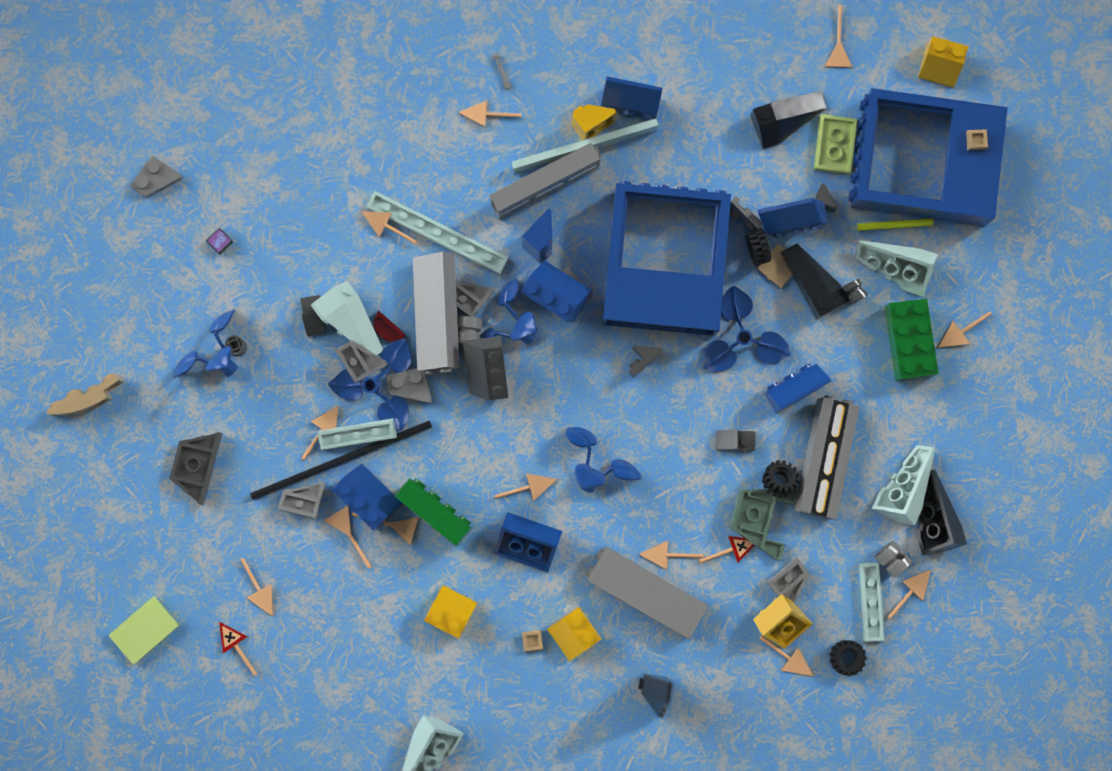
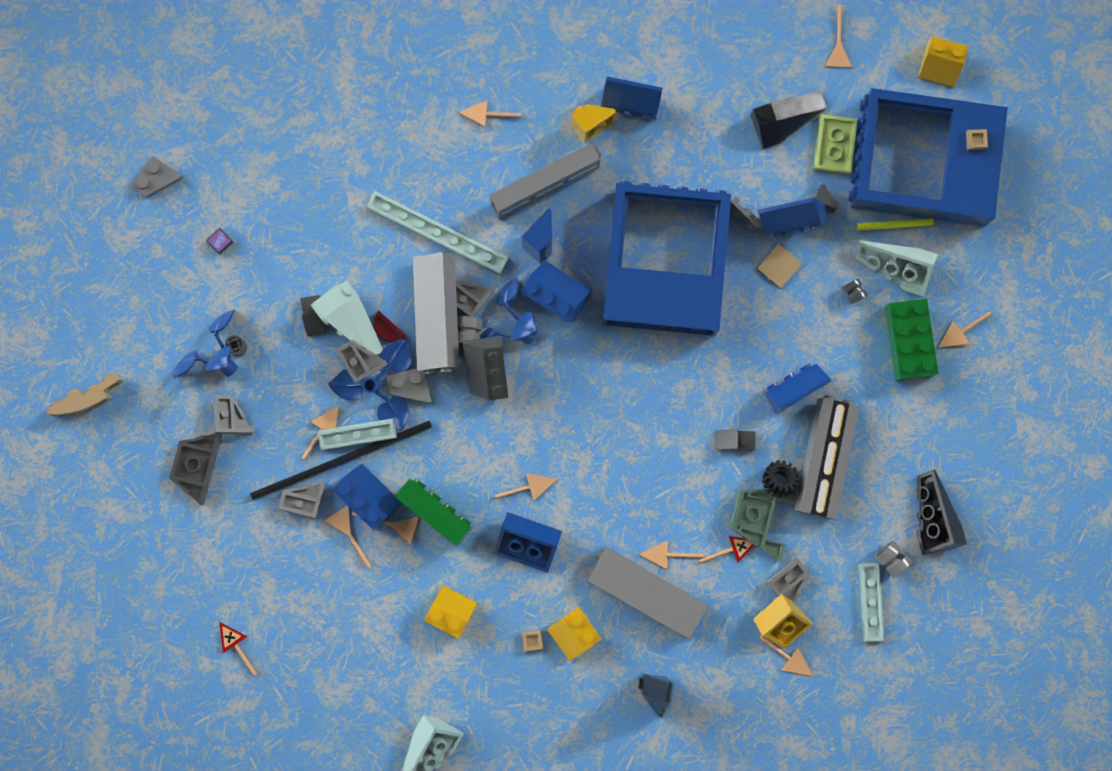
yellowish green tile [108,596,180,665] -> none
light nougat piece [241,558,273,616] -> none
light nougat piece [361,211,417,244] -> none
light grey hinge [492,53,511,90] -> none
light aqua tile [512,119,658,173] -> none
blue plant [566,427,642,493] -> none
dark grey slope [628,346,663,378] -> none
blue plant [704,286,791,372] -> none
black tyre [745,229,771,266] -> none
black wedge [780,243,849,319] -> none
black tyre [829,640,867,676] -> none
light aqua wedge [872,445,935,525] -> none
light nougat piece [888,569,931,619] -> none
none -> light grey wing [213,395,253,435]

